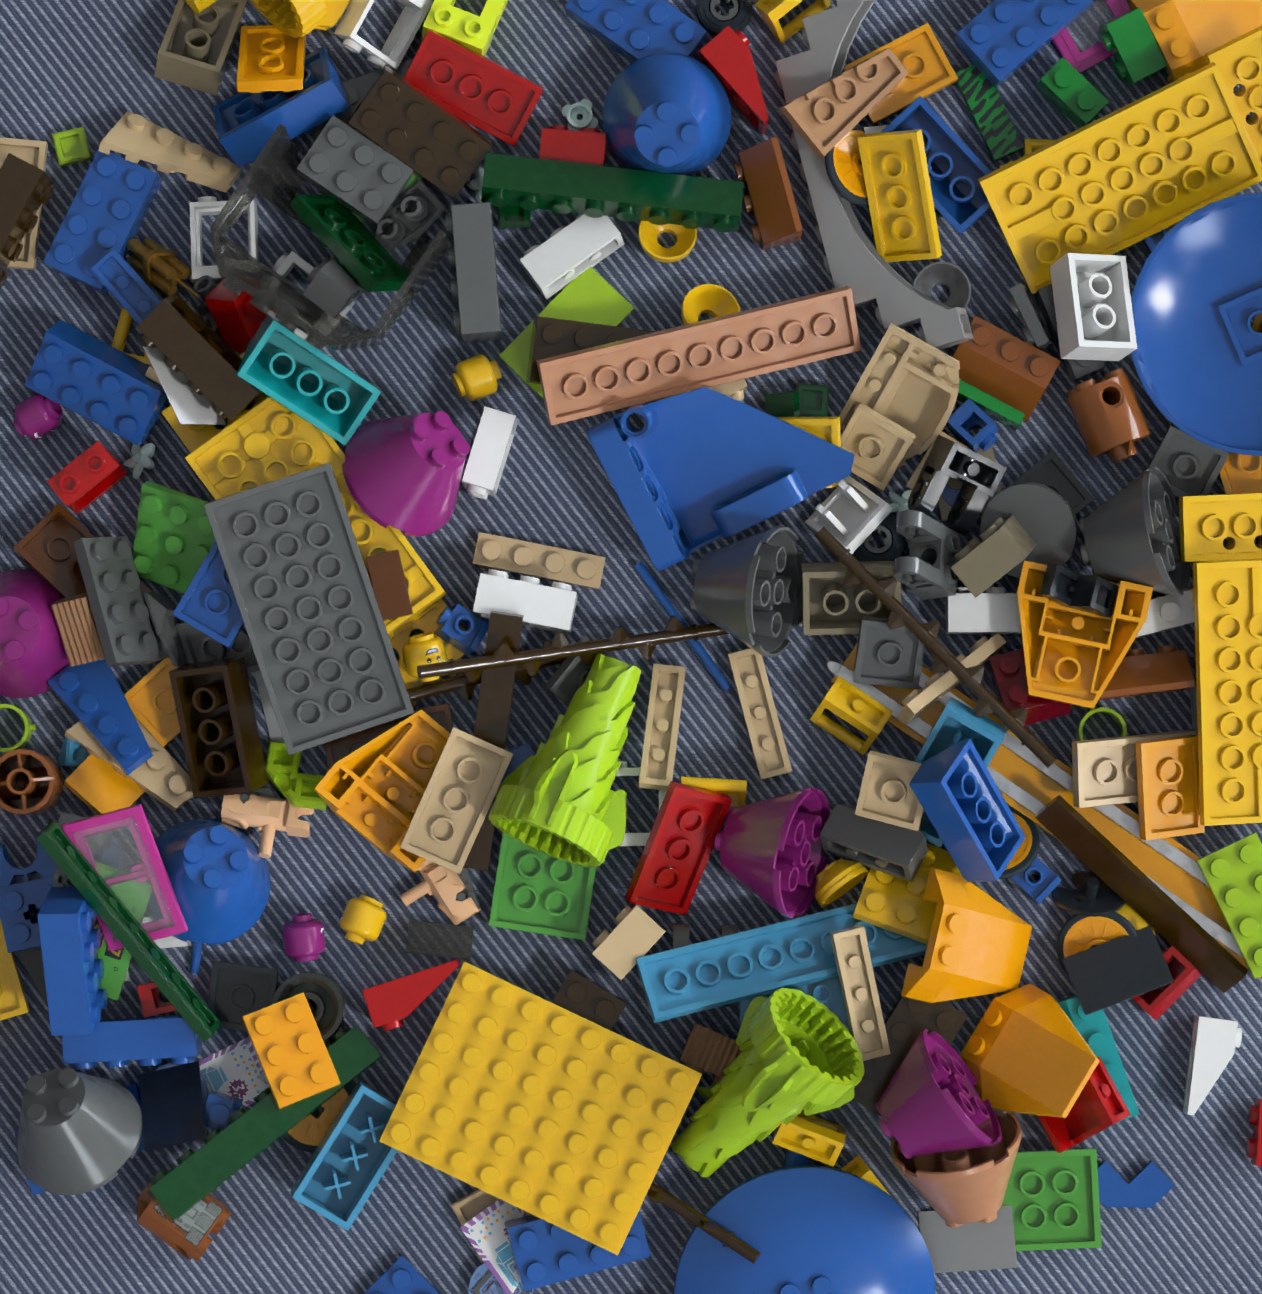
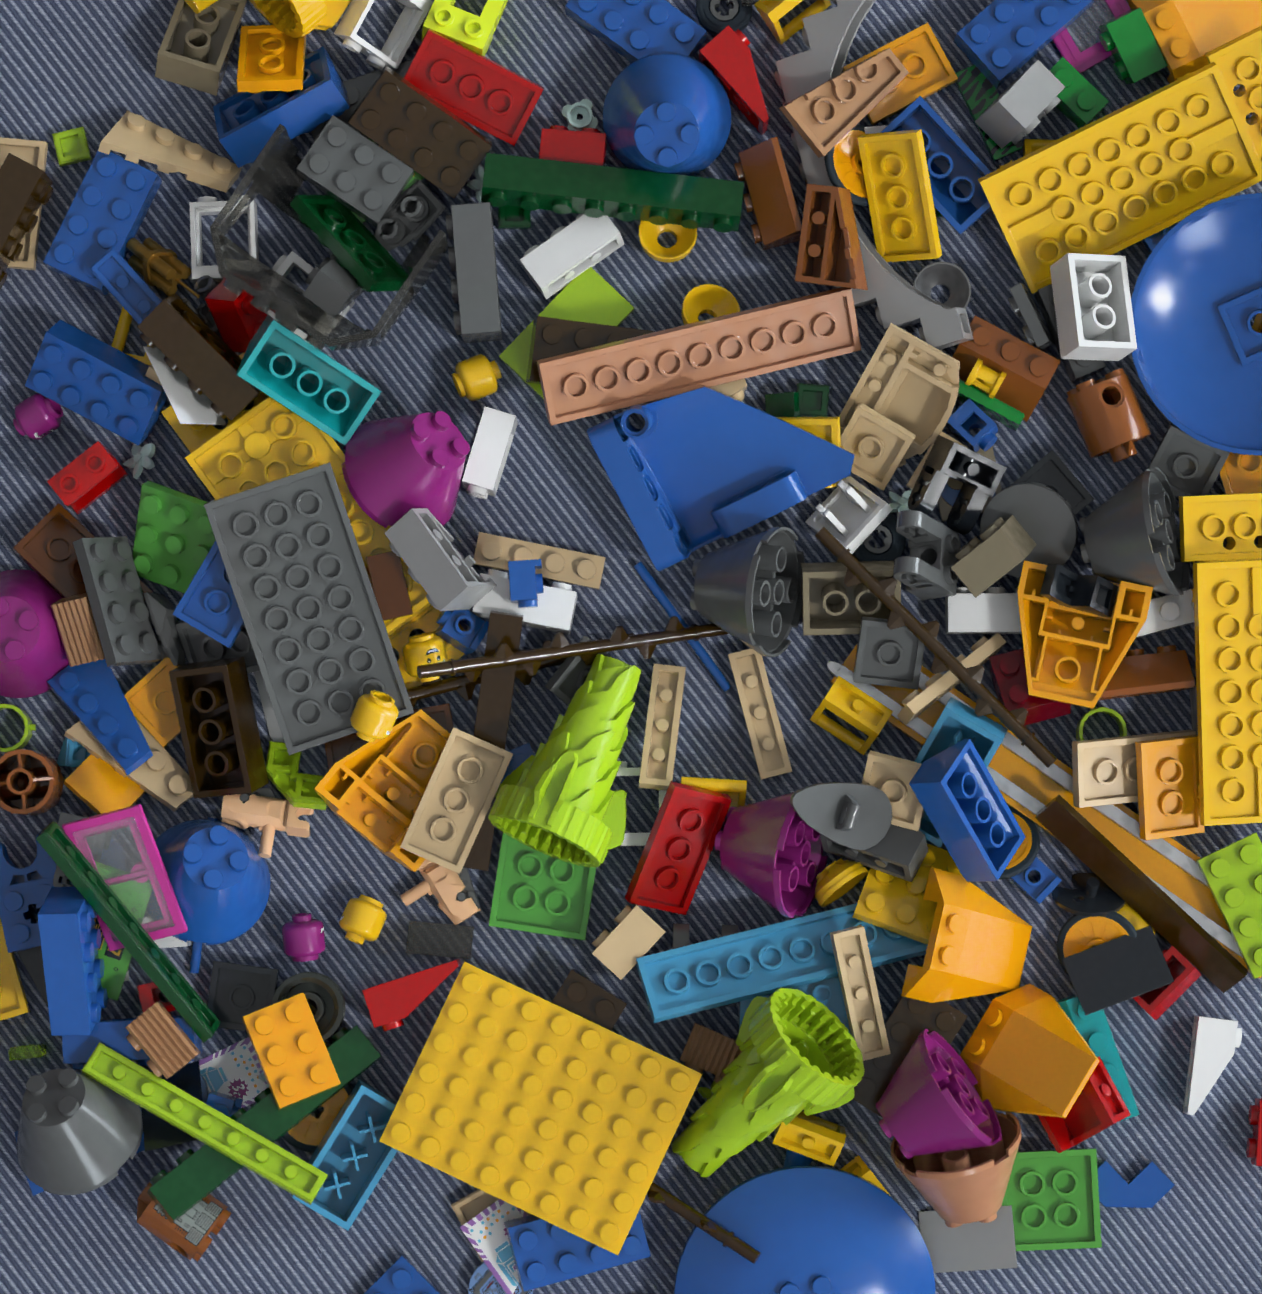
none -> clear neon green tile [8,1043,47,1061]
none -> lime tile [82,1042,328,1205]
none -> medium nougat brick [125,1001,201,1079]
none -> yellow head [350,690,399,742]
none -> light grey wedge [384,508,497,611]
none -> blue brick [508,559,544,608]
none -> dark grey shield [790,782,892,850]
none -> dark orange wedge [795,184,868,290]
none -> yellow bush [965,358,1007,399]
none -> light grey piece [975,60,1065,149]

